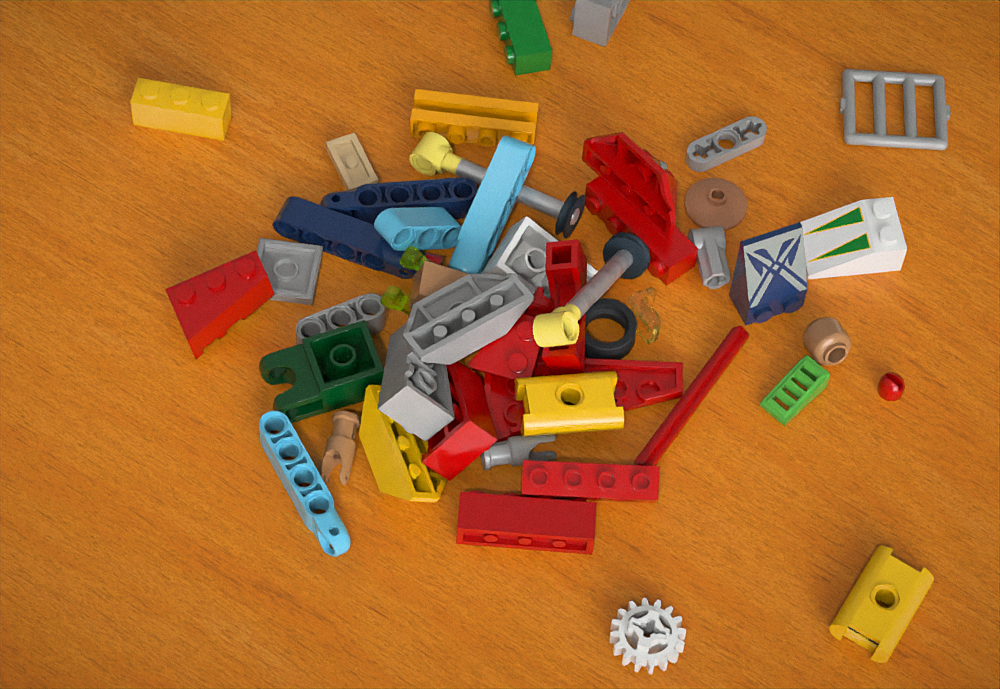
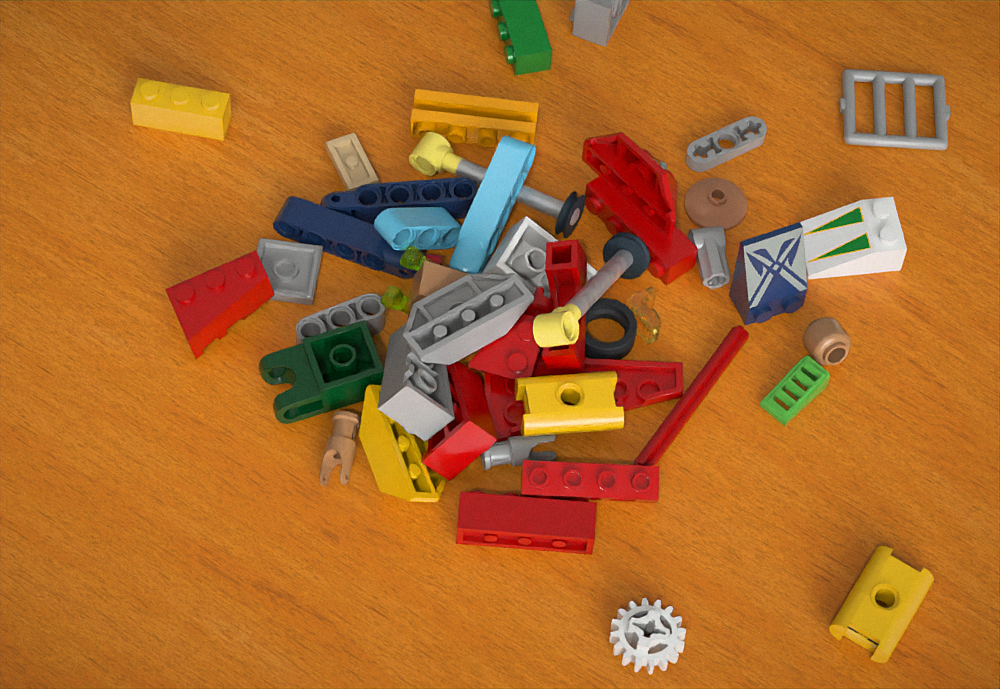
medium azure piece [259,411,351,557] -> none
red hinge [877,372,905,401] -> none

